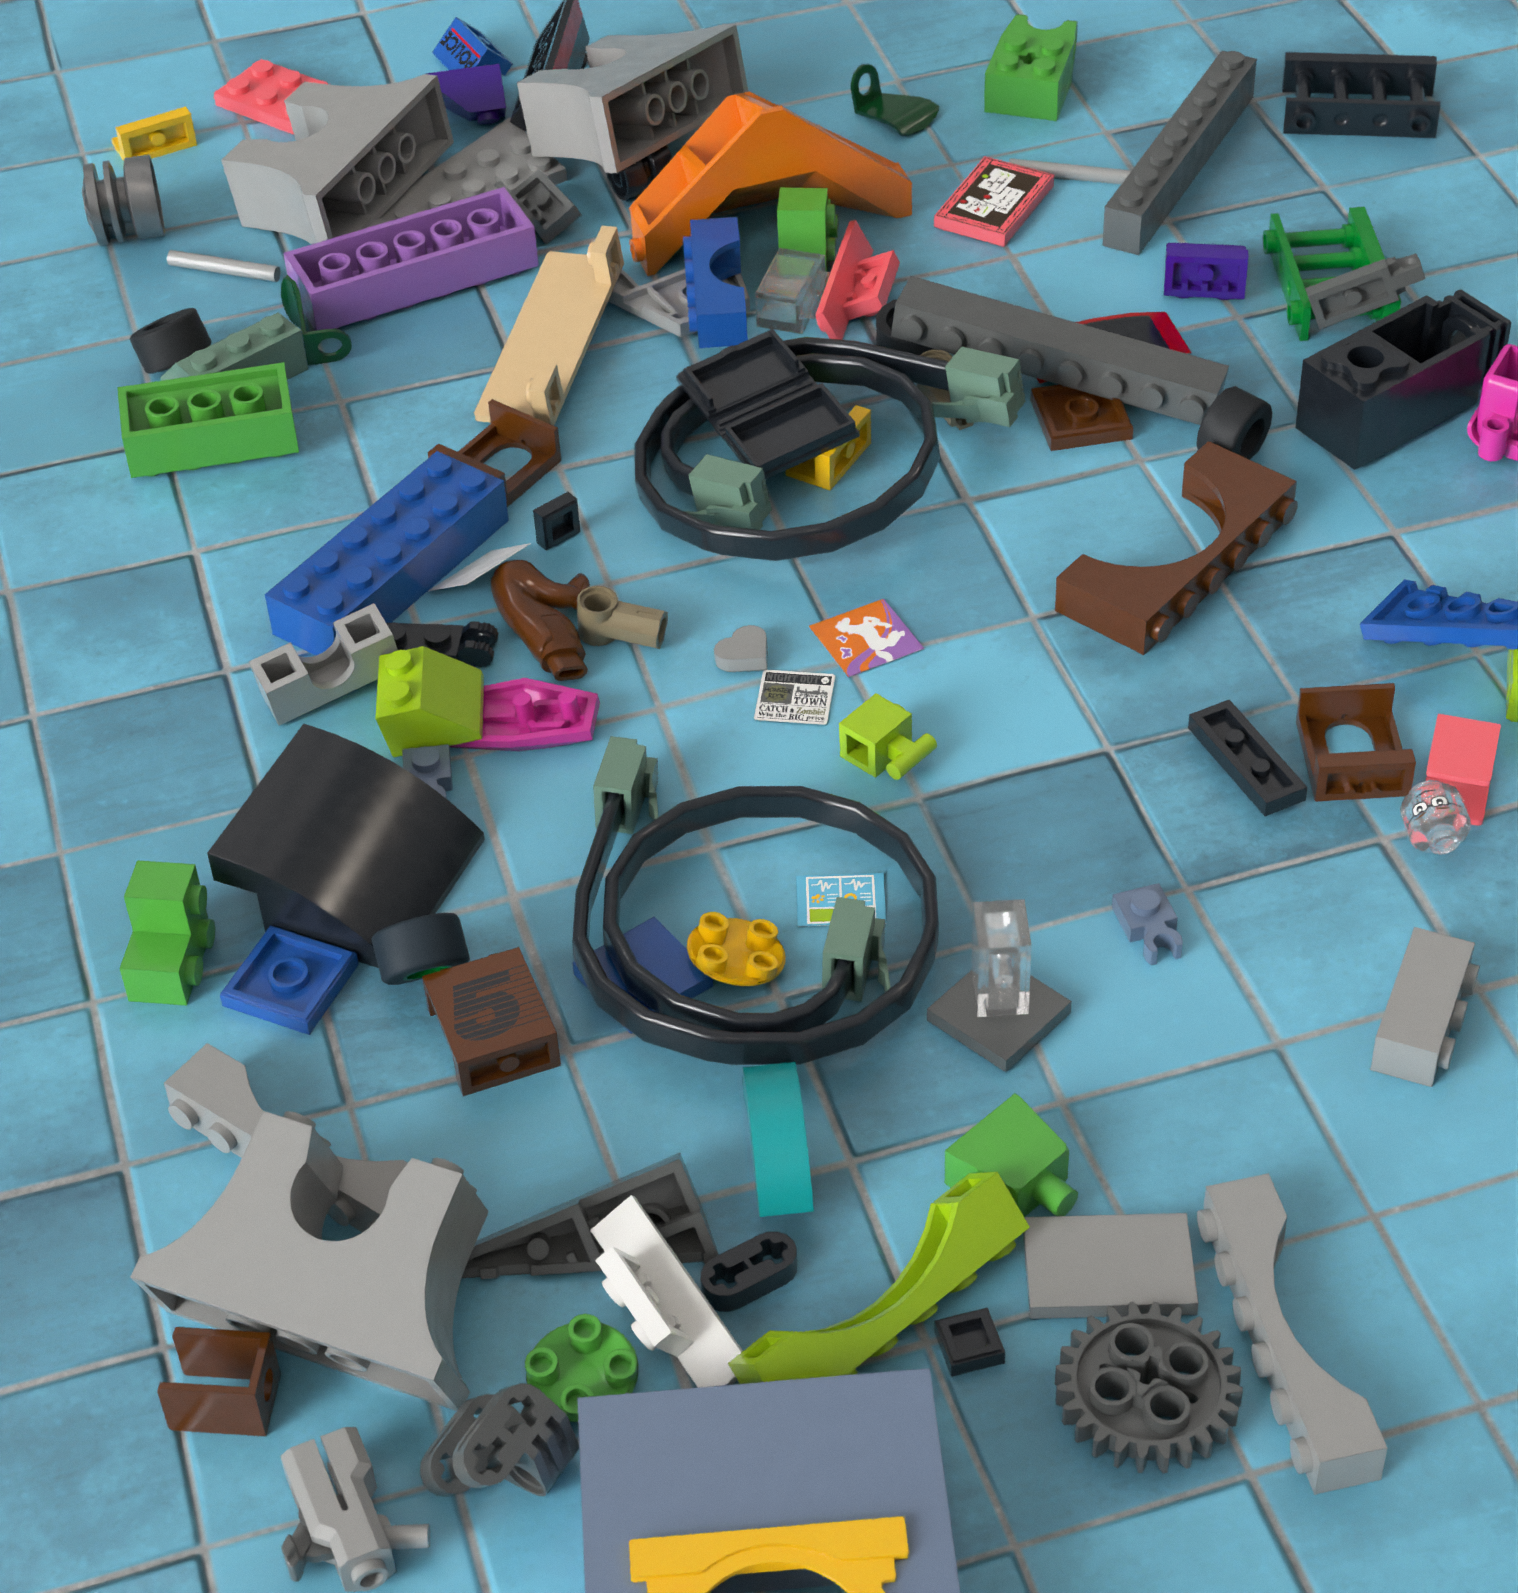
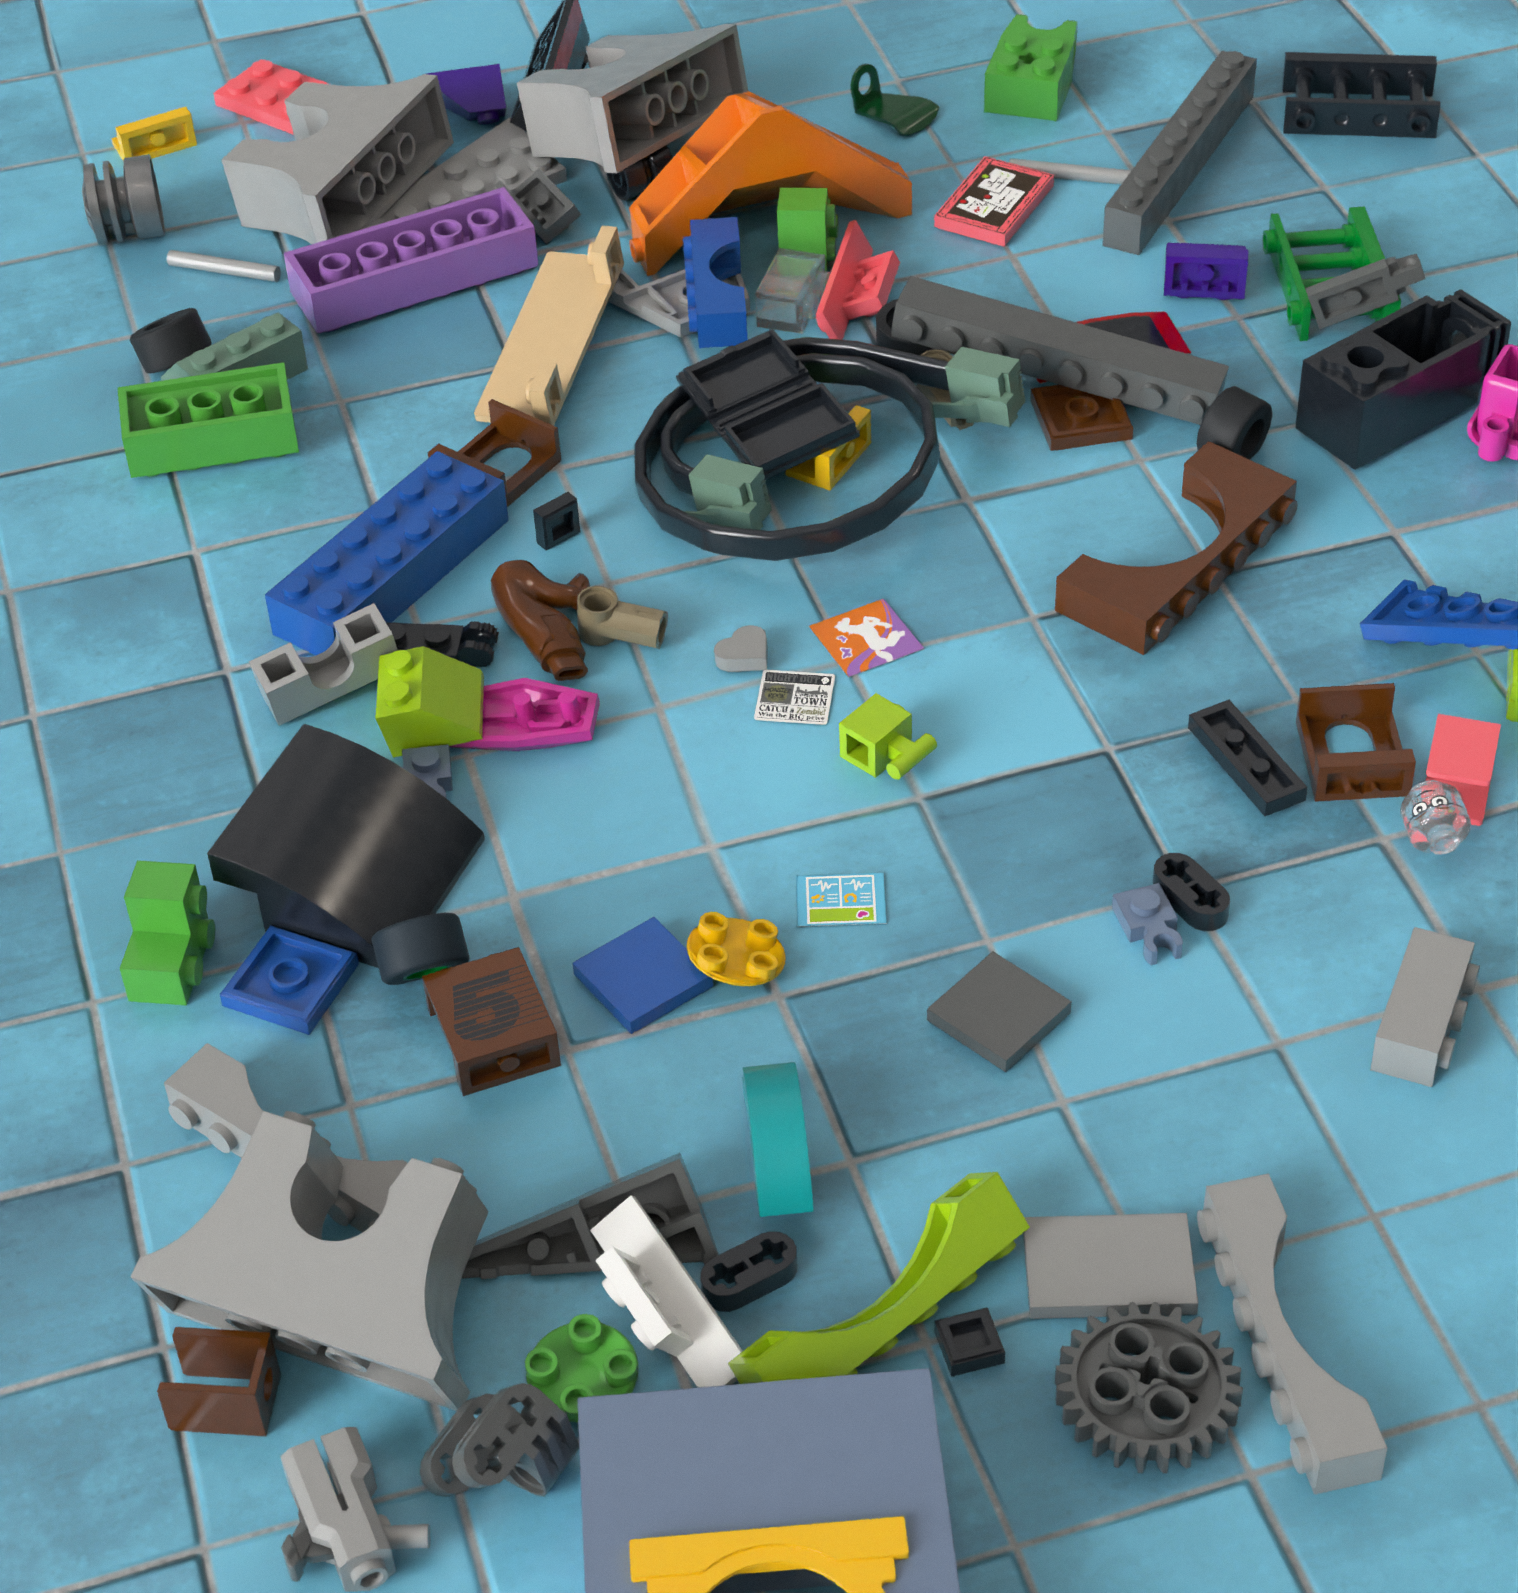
dark green piece [281,275,352,366] -> none
white sticker [429,543,531,591] -> none
blue panel [432,17,513,76] -> none
black piece [572,736,939,1065] -> none
bright green torso [944,1093,1078,1217] -> none
clear brick [971,899,1031,1017] -> none
none -> black beam [1153,853,1230,931]

